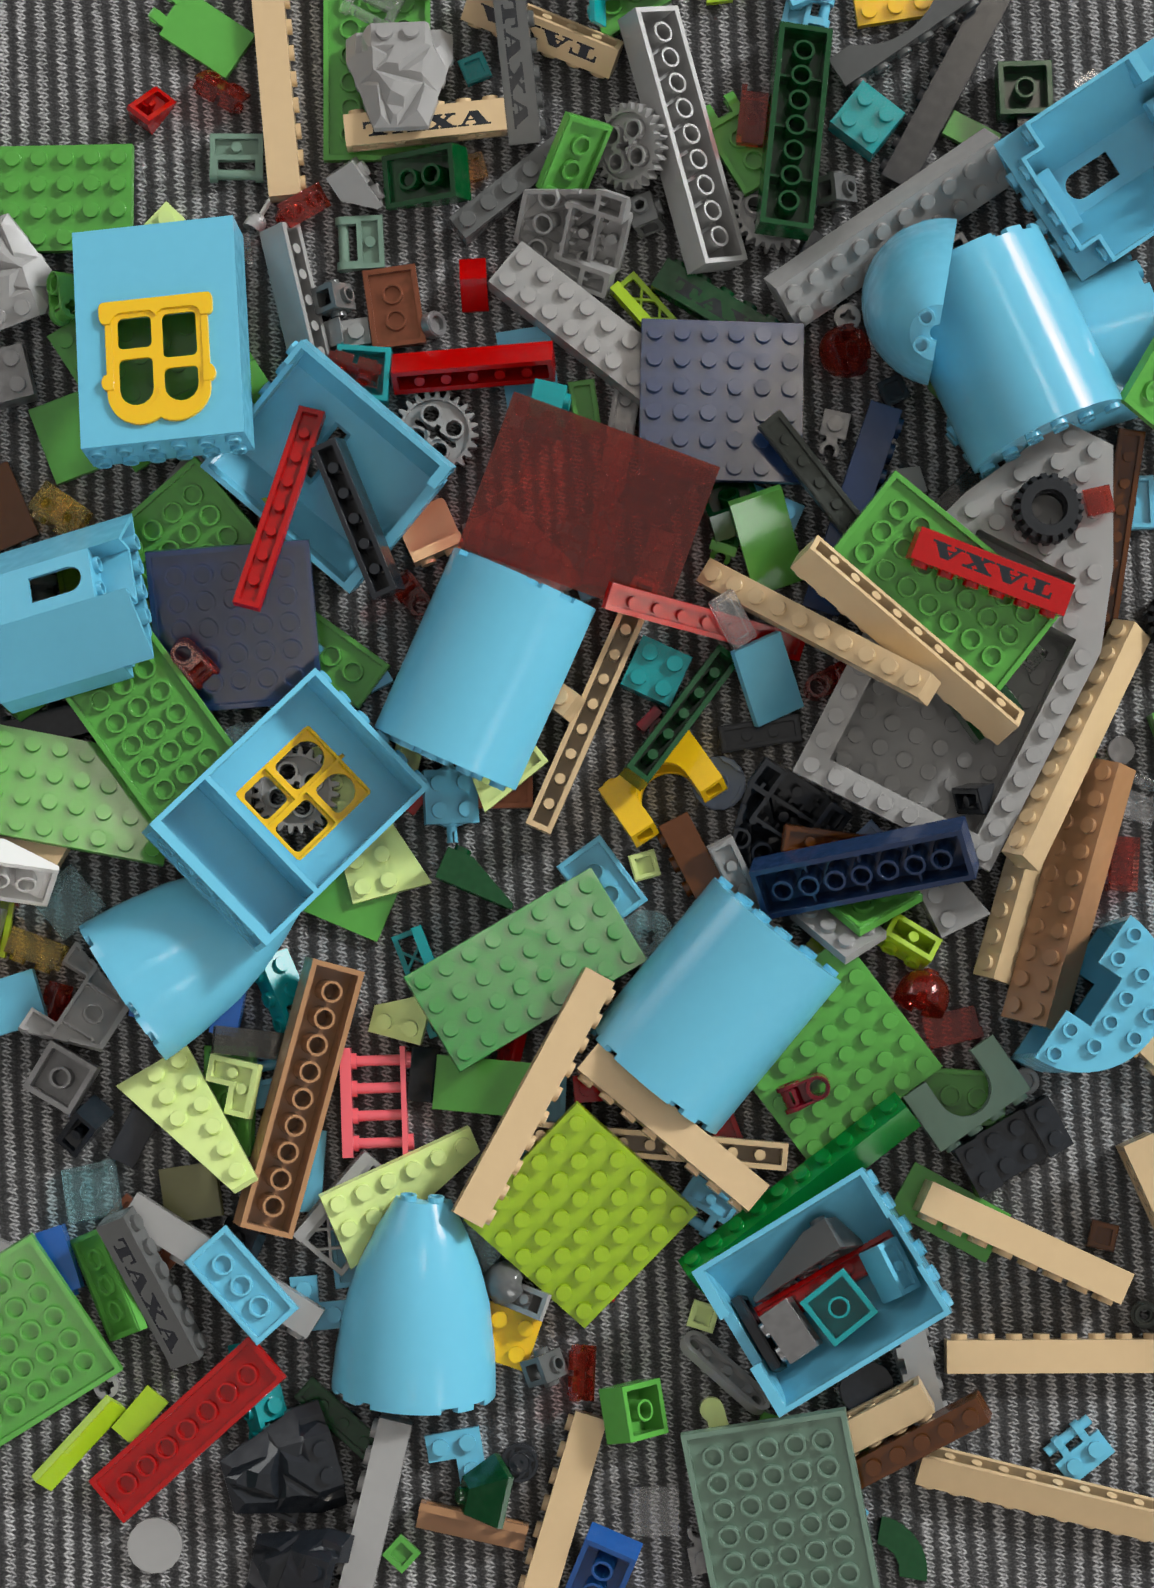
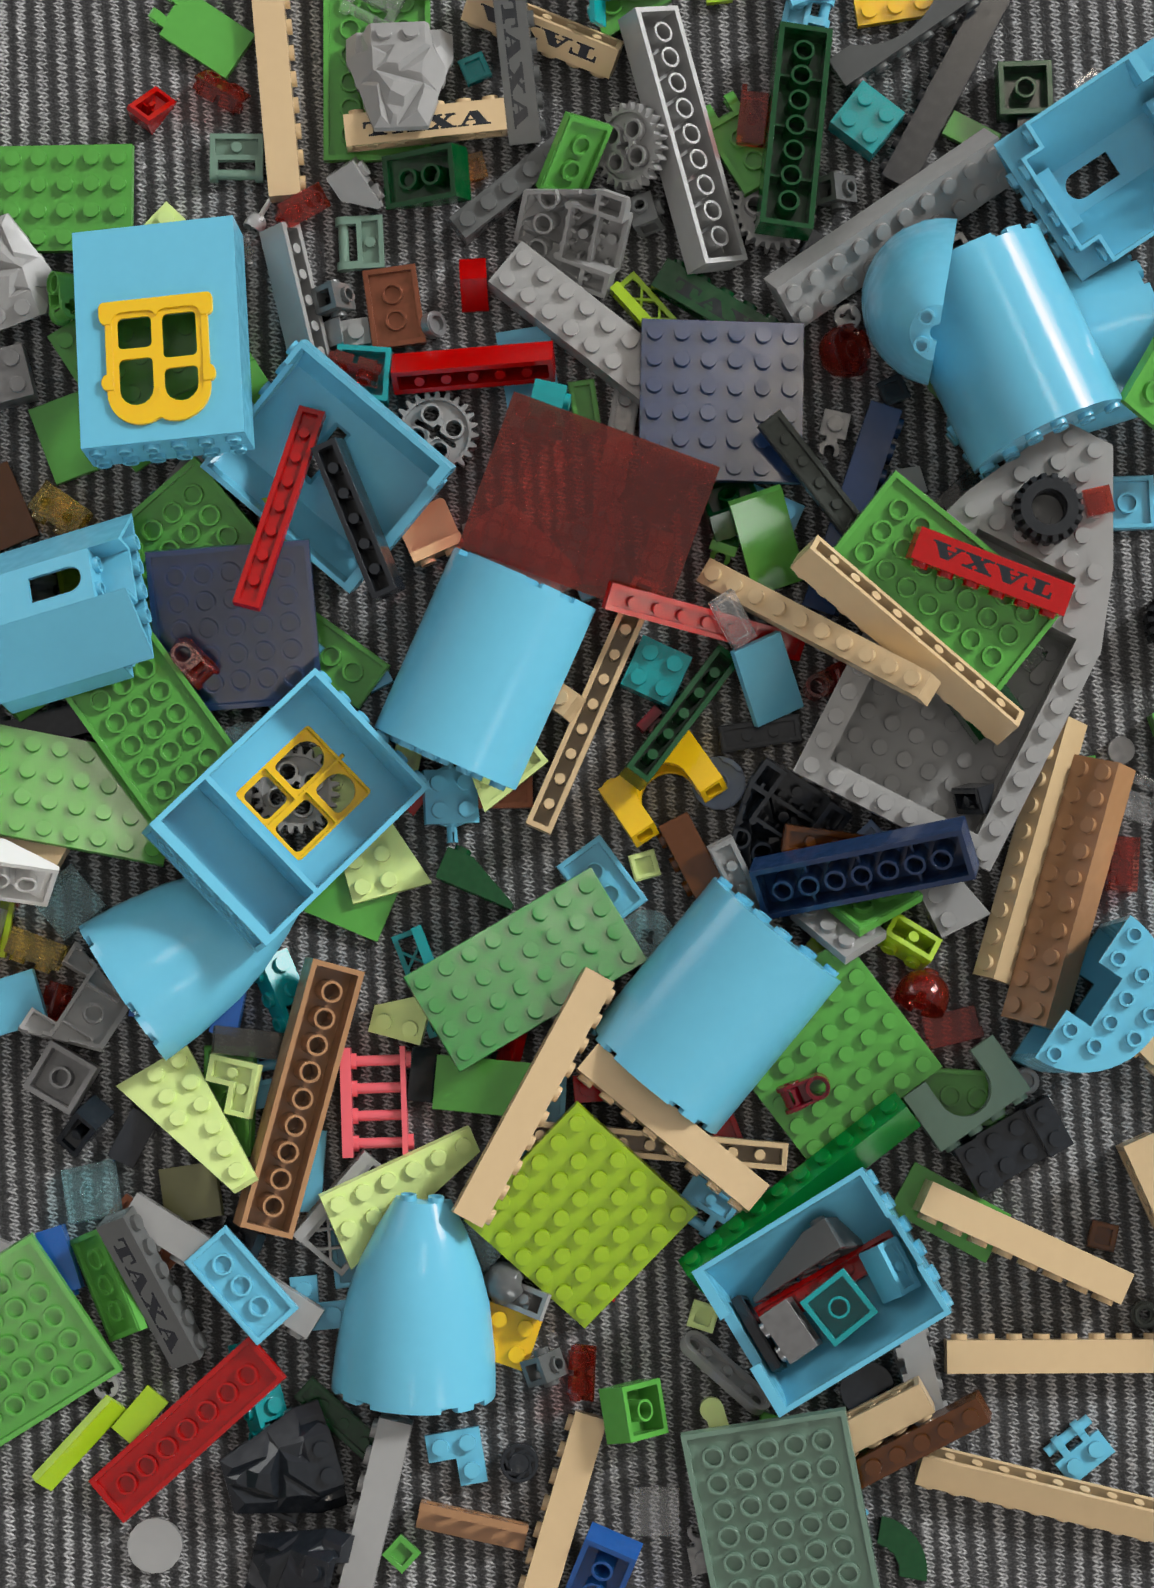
clear red piece [394,569,431,621] -> none
dark green slope [455,1453,514,1529] -> none
tan brick [1001,619,1151,872] -> none
reddish brown tile [1103,428,1146,640] -> none

